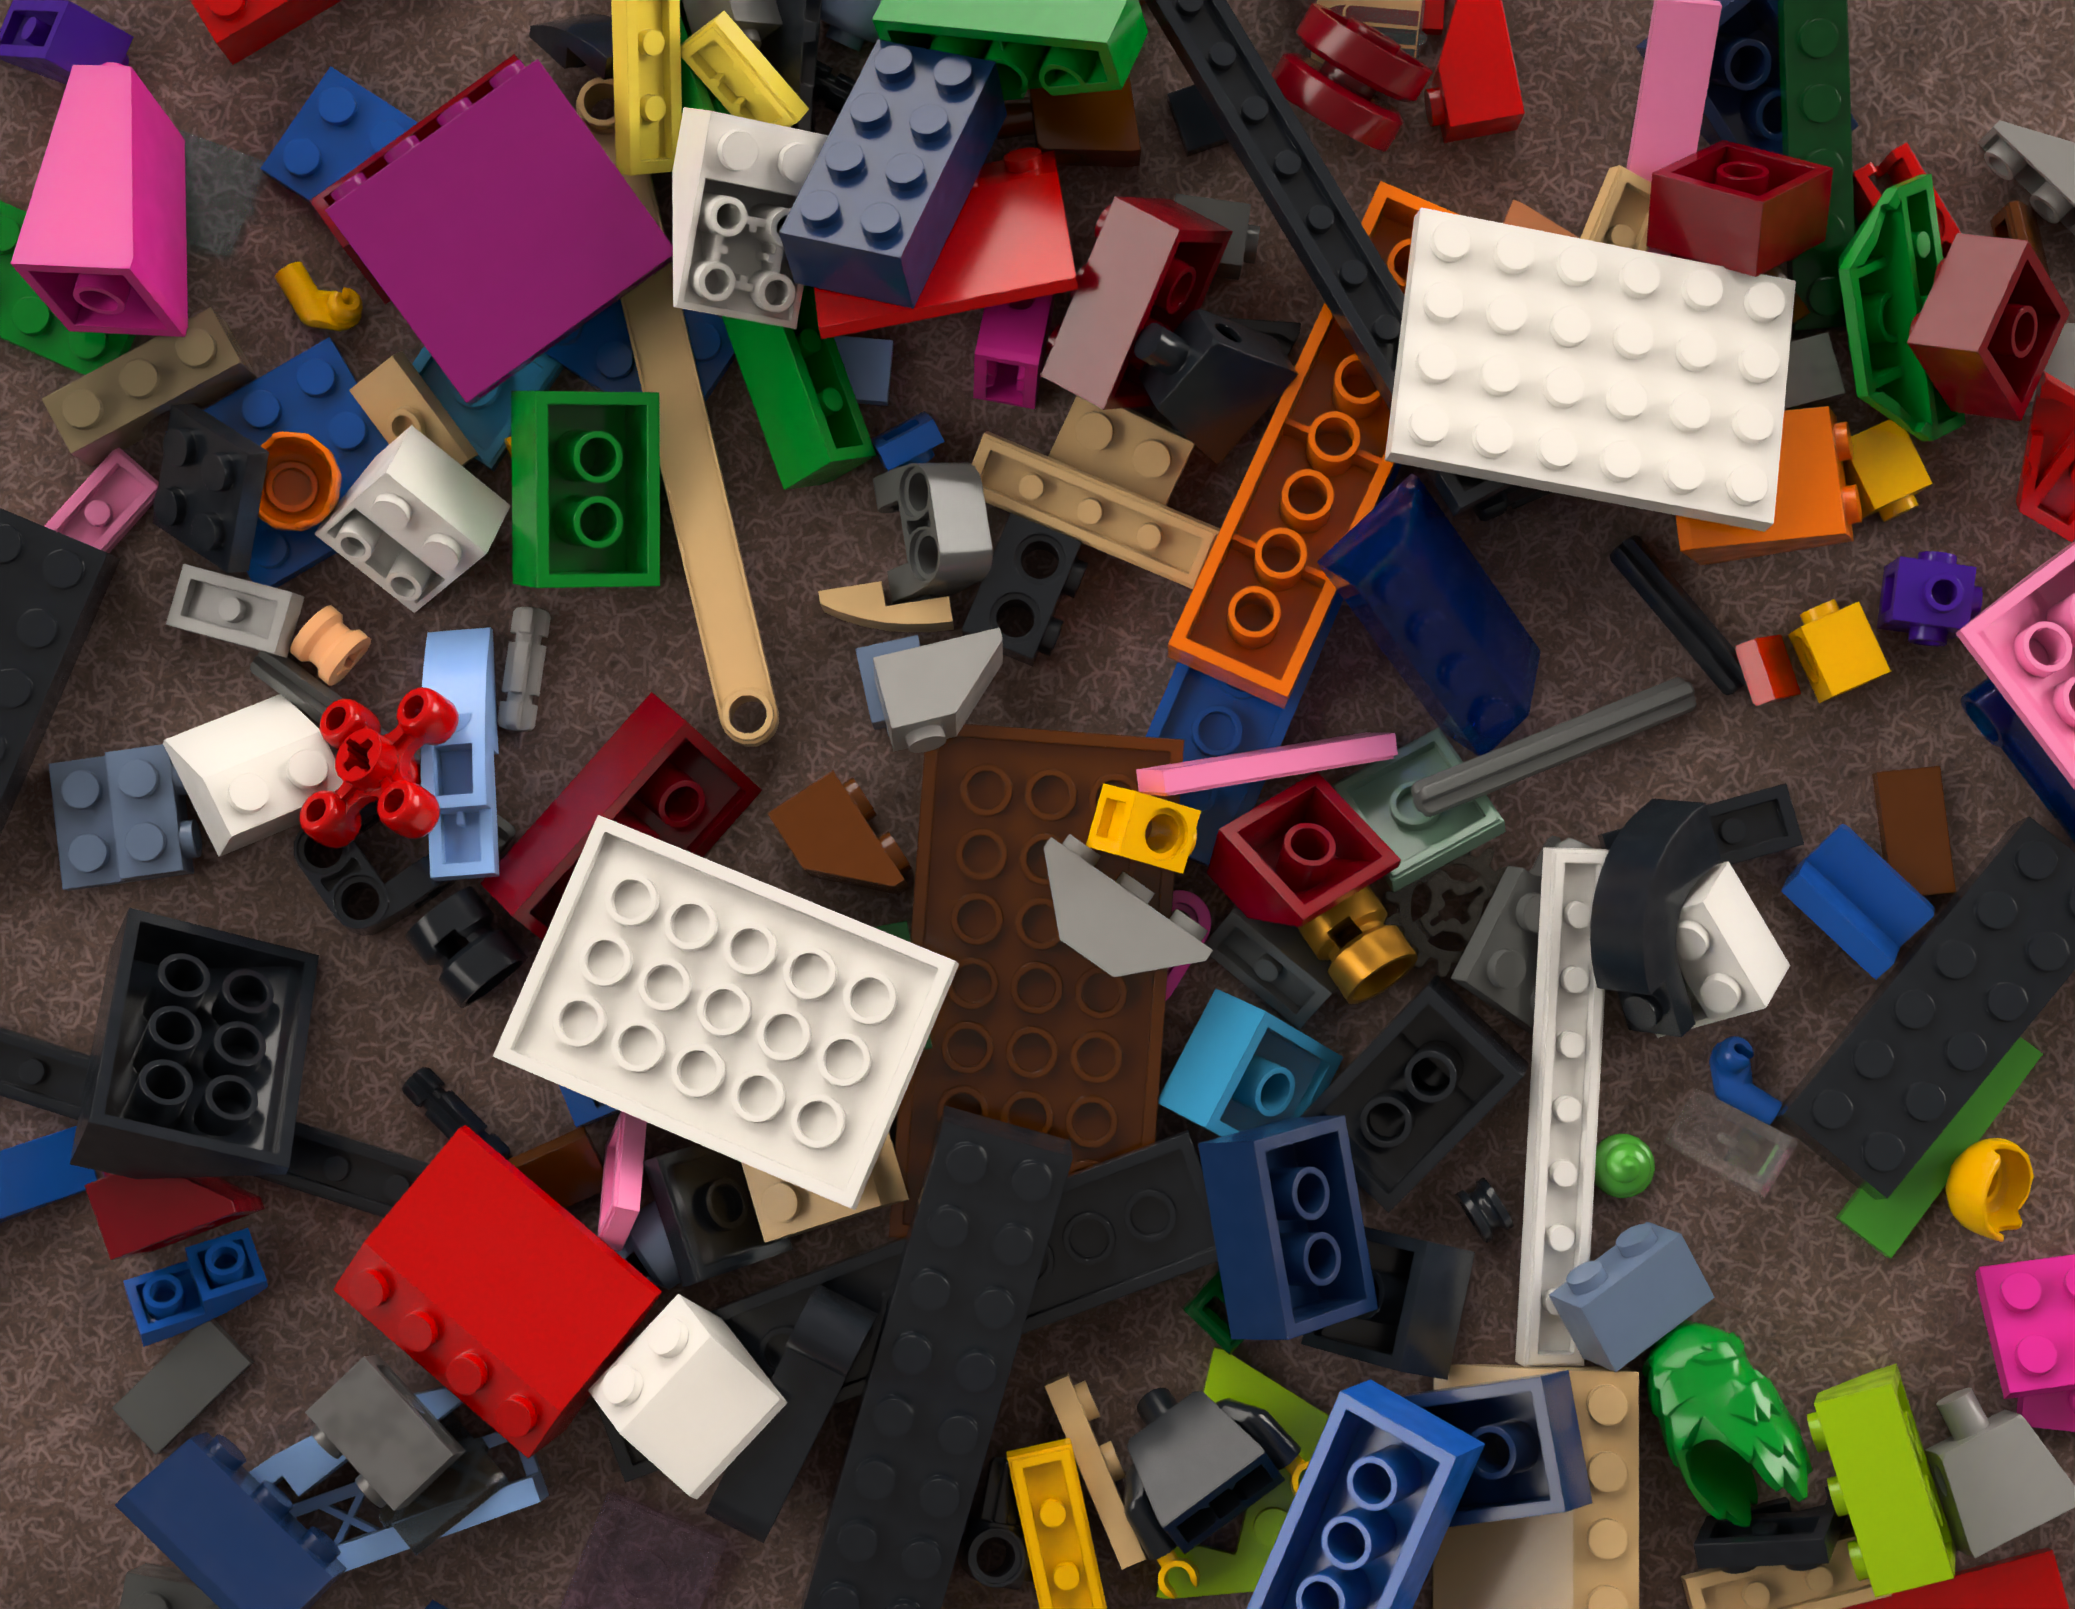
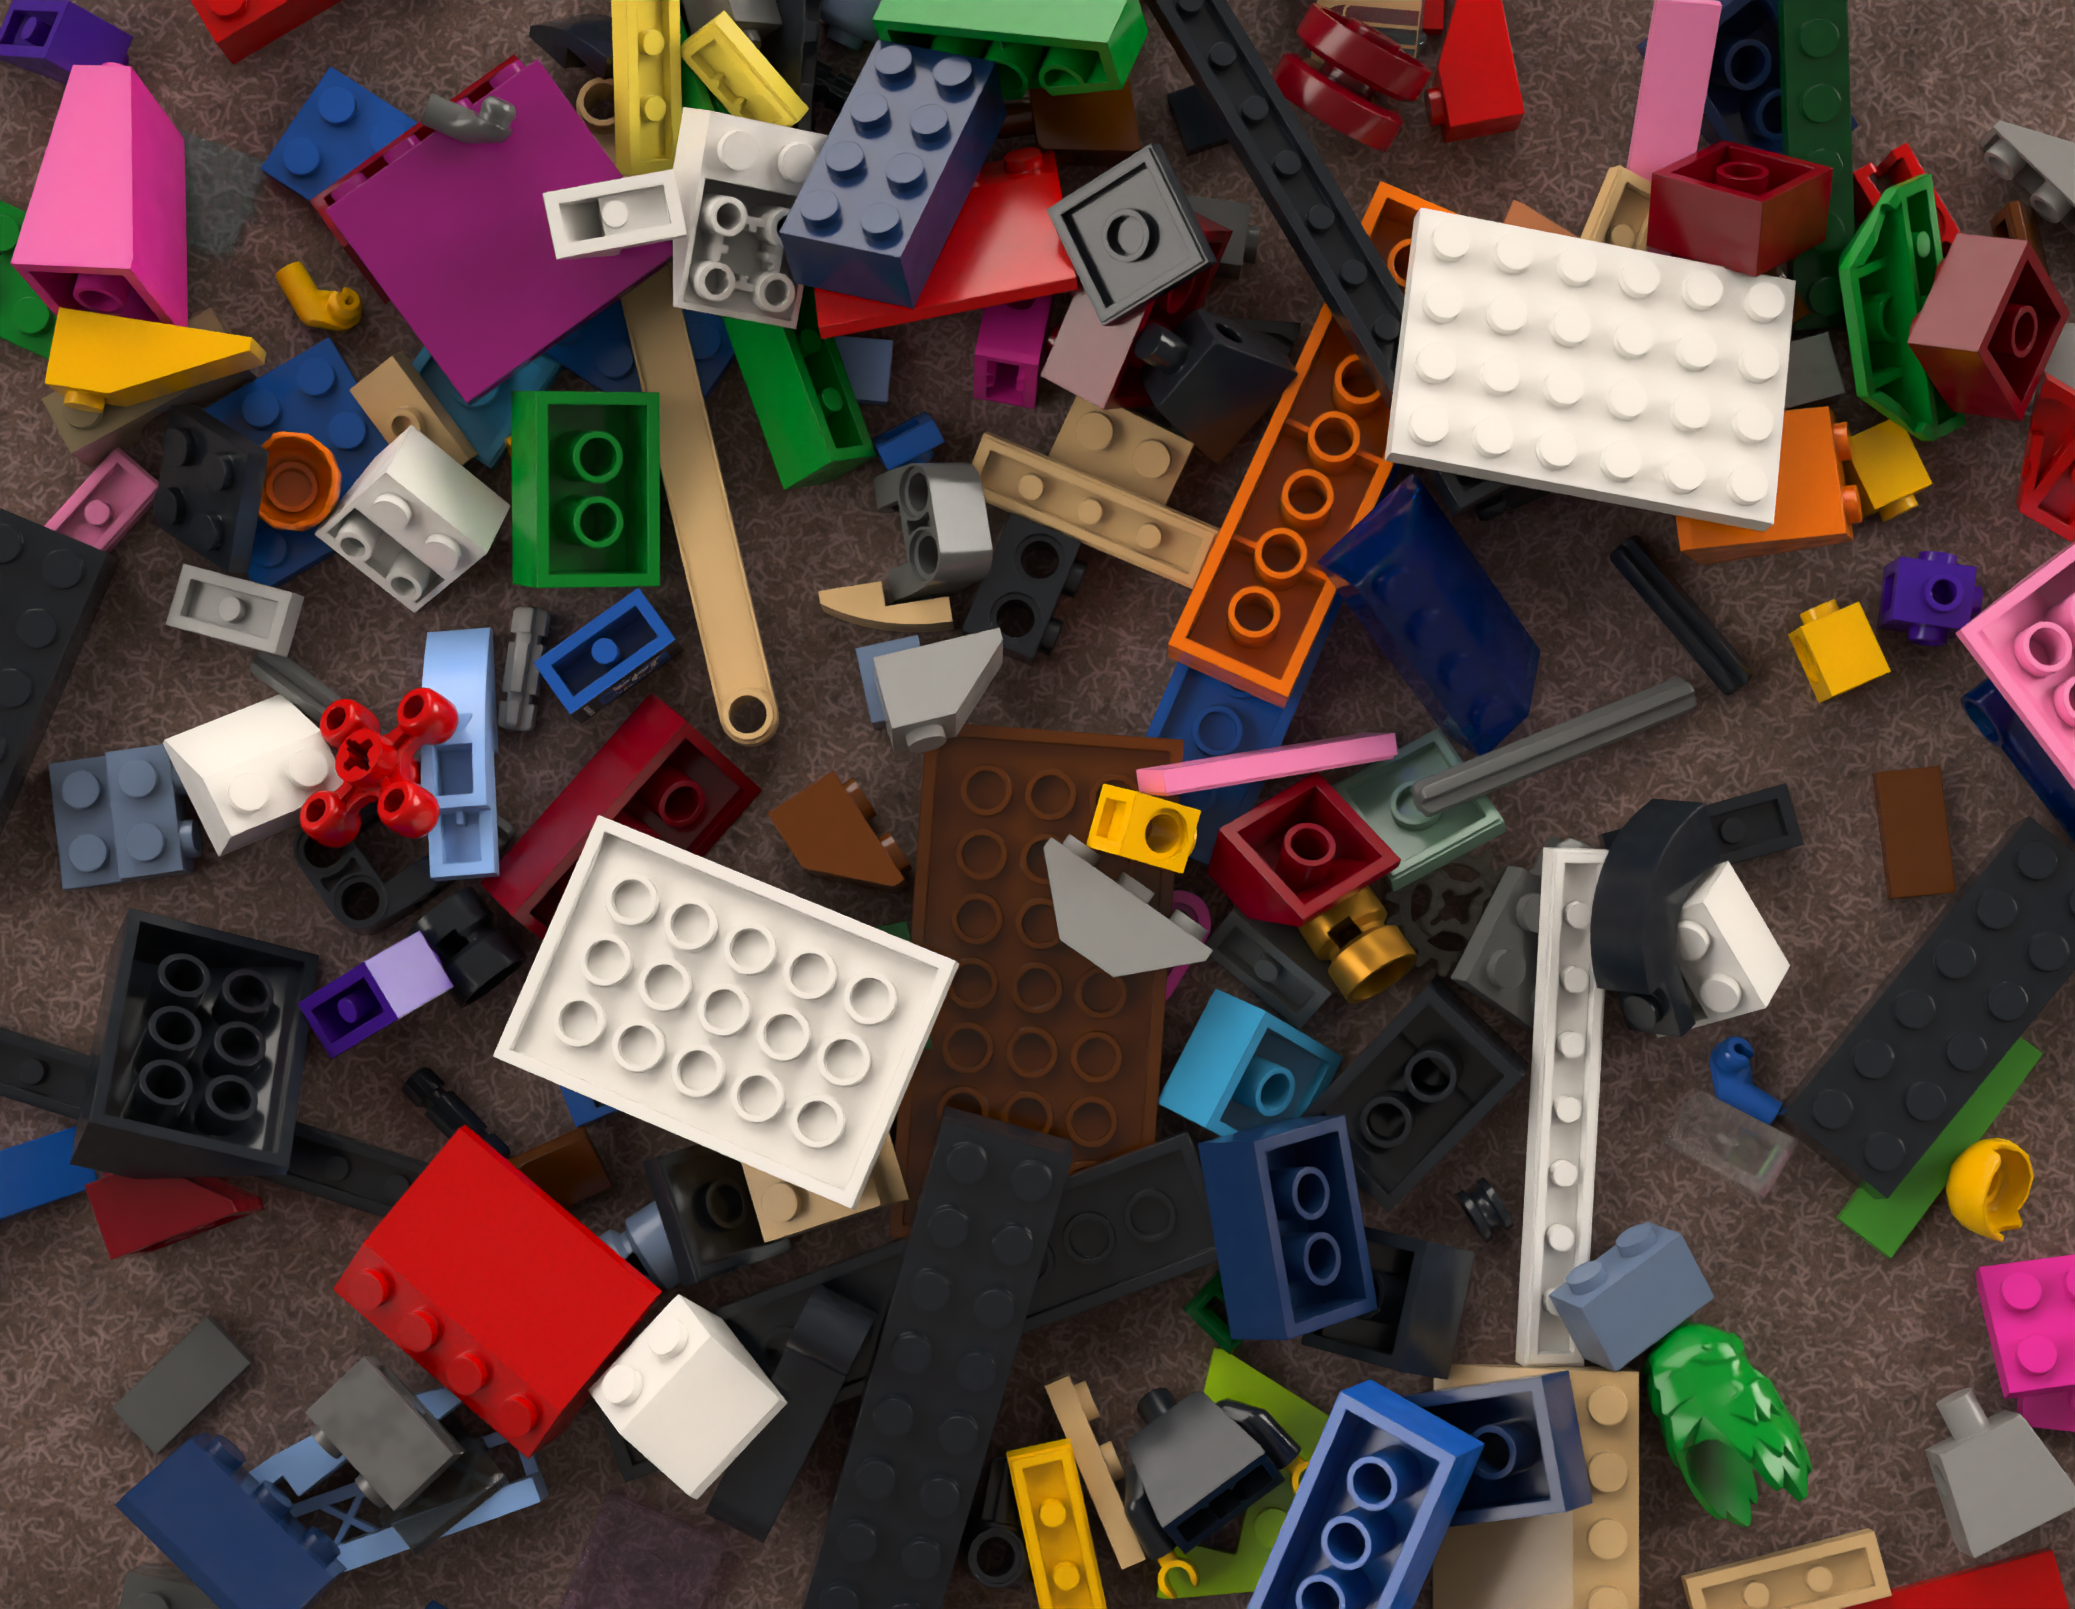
blue slope [123,1228,268,1347] -> none
light nougat wheel [290,605,371,686] -> none
bright pink tile [598,1111,647,1251] -> none
bright green plate [1594,1133,1655,1198] -> none
black wing [1693,1486,1847,1574] -> none
red tile [1735,634,1801,706] -> none
blue panel [1781,824,1935,980] -> none
lime slope [1807,1363,1957,1598] -> none
none -> yellow slope [45,307,267,413]
none -> dark purple brick [297,930,454,1060]
none -> dark grey arm [420,93,517,144]
none -> blue brick [533,588,684,724]
none -> white slope [542,169,687,260]
none -> tile [1046,144,1218,326]

